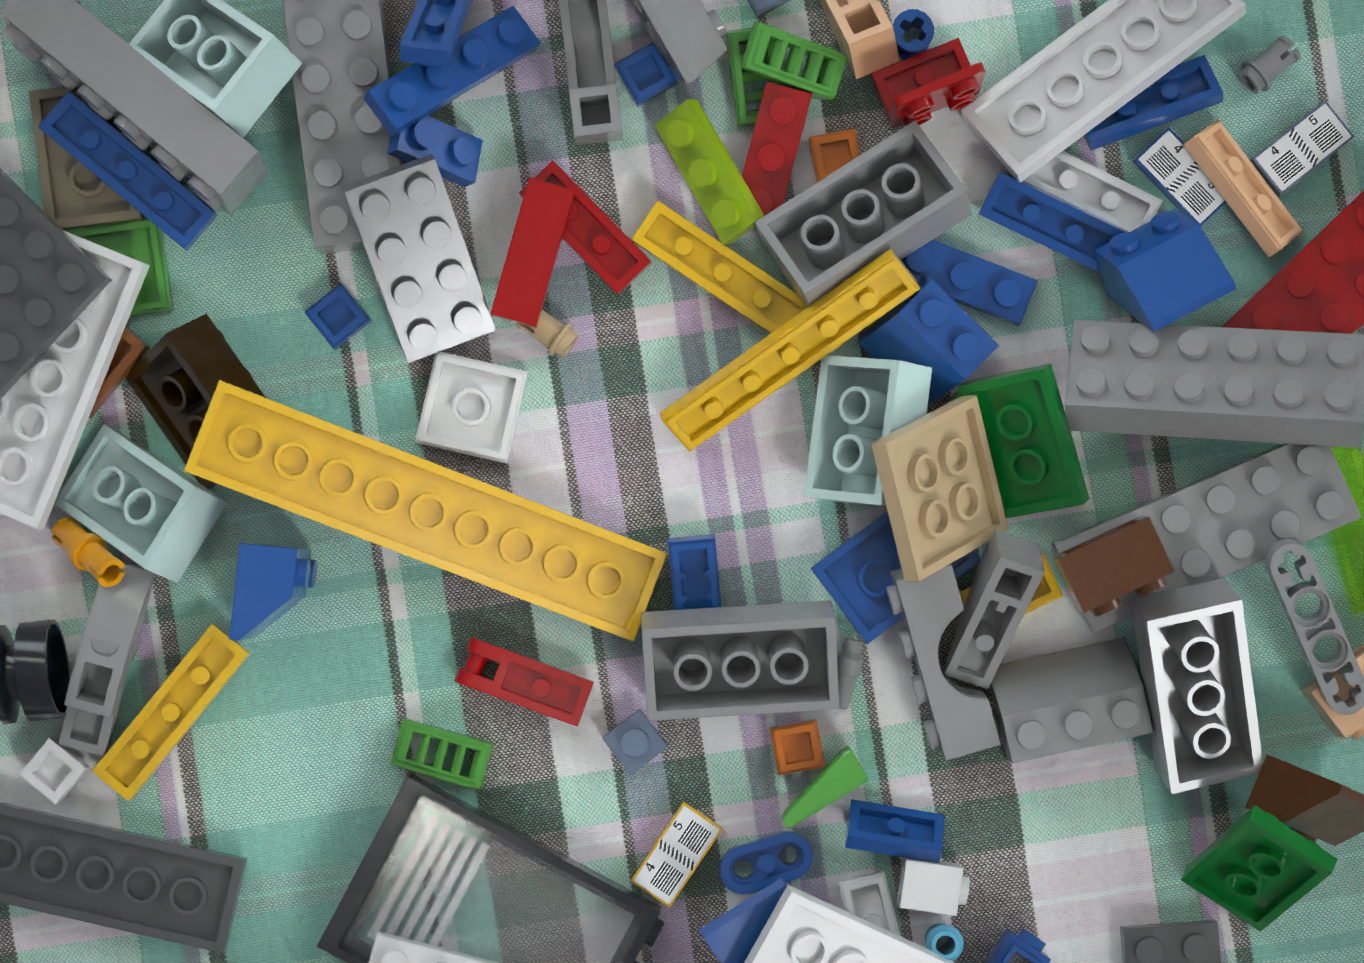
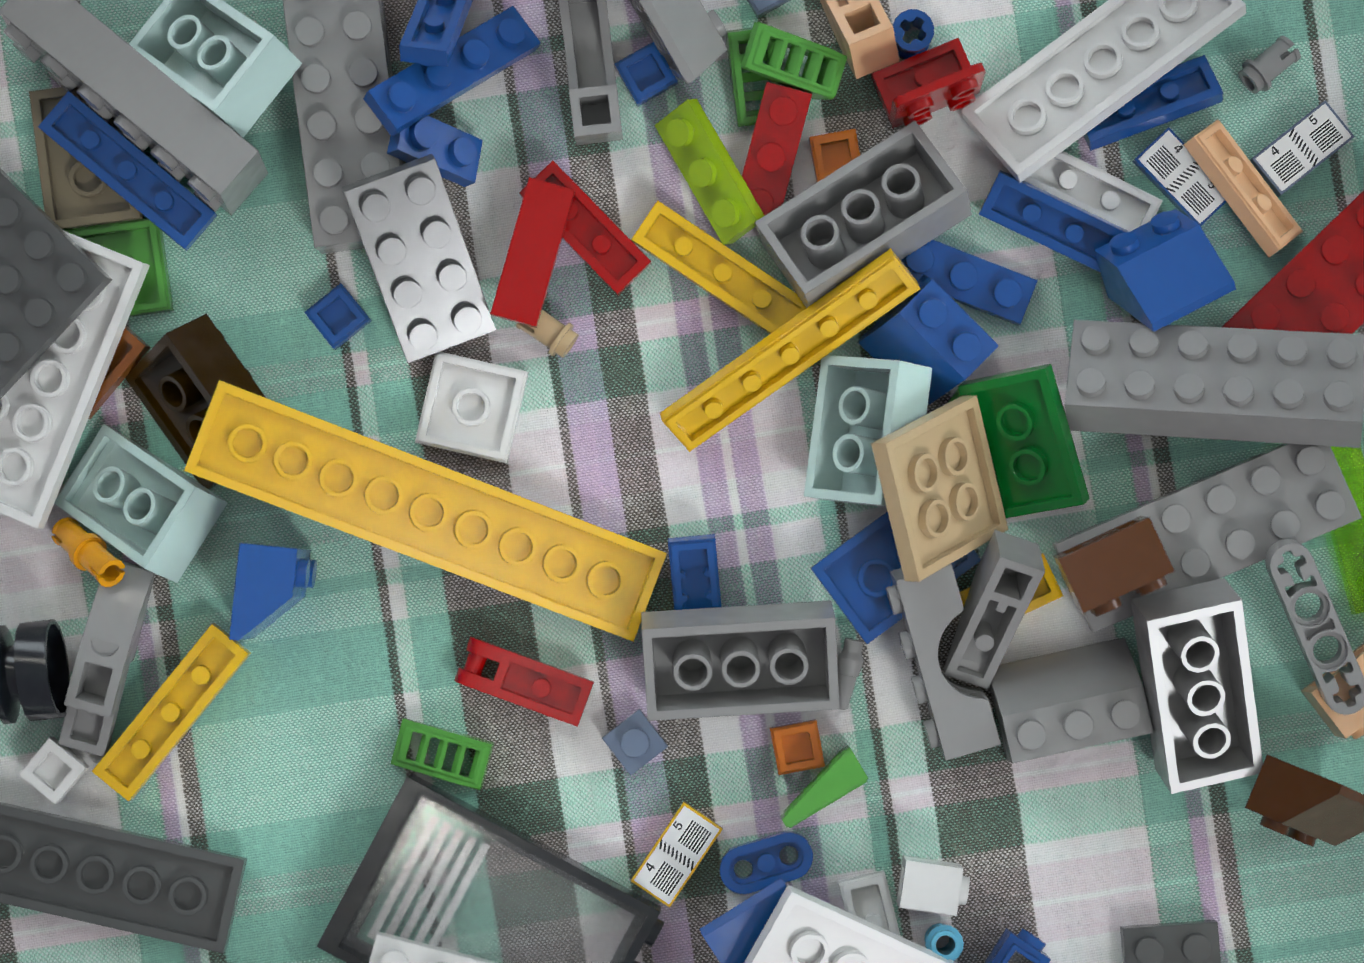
blue plate [845,799,945,863] -> none
green plate [1181,805,1337,932] -> none

